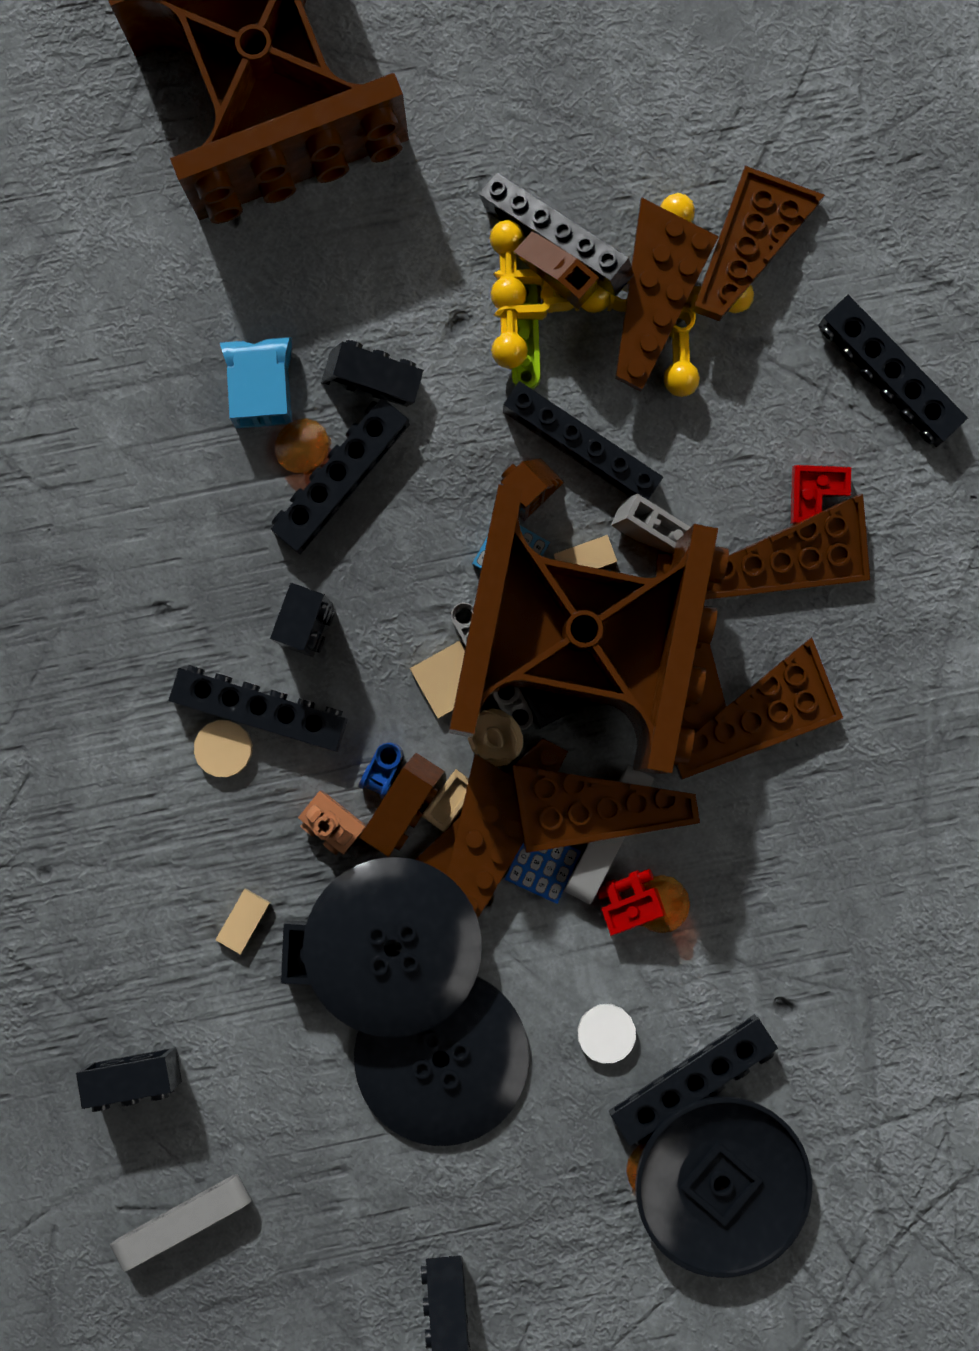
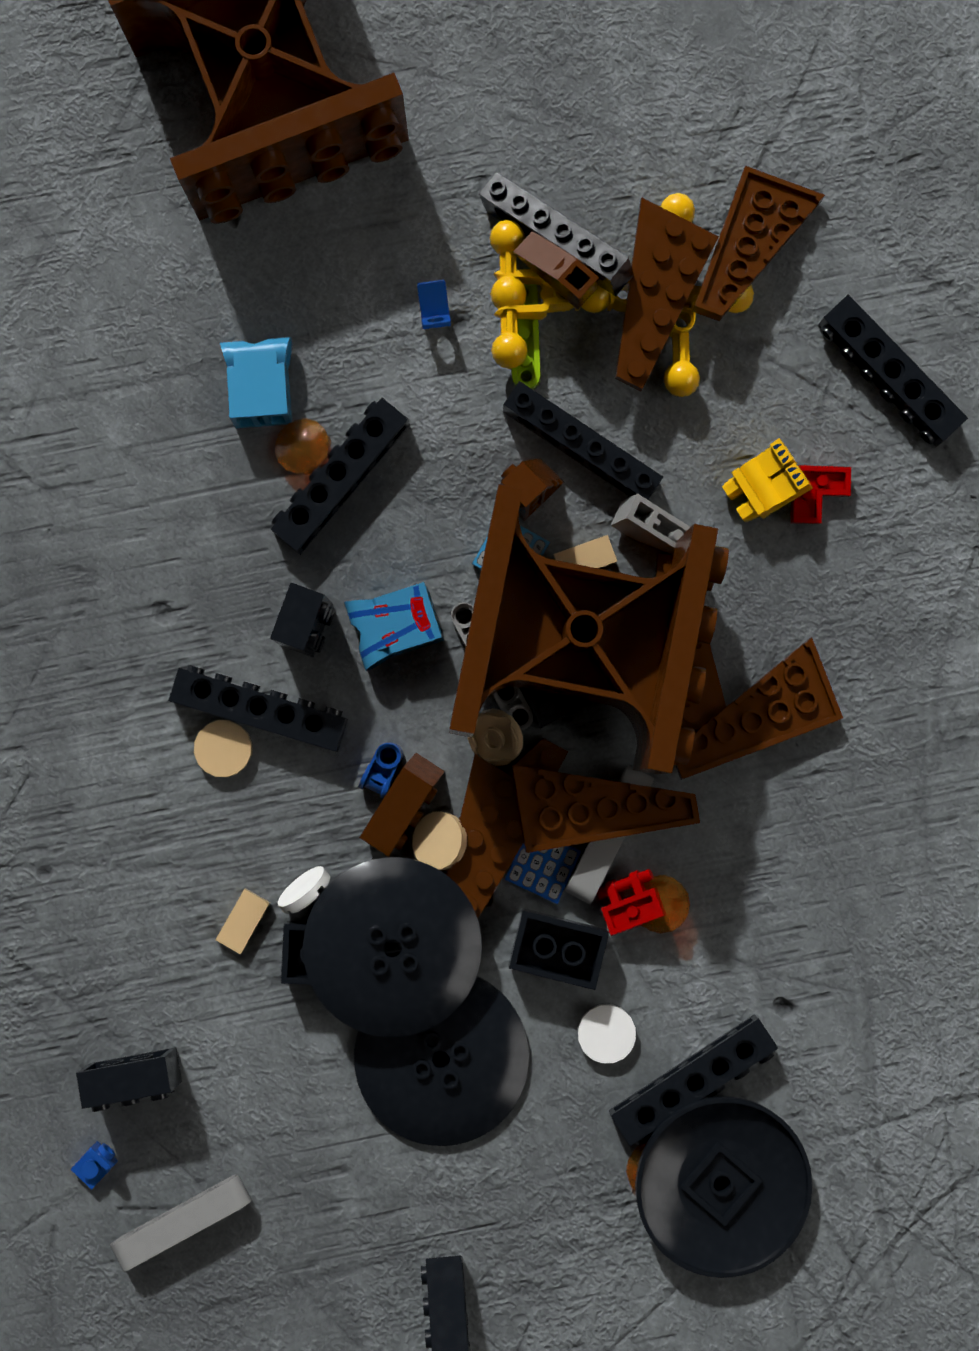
nougat brick [298,790,366,855] -> none
black wedge [321,340,424,407] -> none
tan tile [410,641,465,719] -> none
tan tile [422,769,469,832] -> none
reddish brown wing [705,494,870,600] -> none
none -> blue bracket [70,1141,118,1190]
none -> white tile [278,866,330,914]
none -> dark azure piece [344,582,444,671]
none -> tan tile [412,812,467,870]
none -> blue bracket [417,280,451,329]
none -> black brick [509,908,609,990]
none -> yellow hips [722,438,813,522]

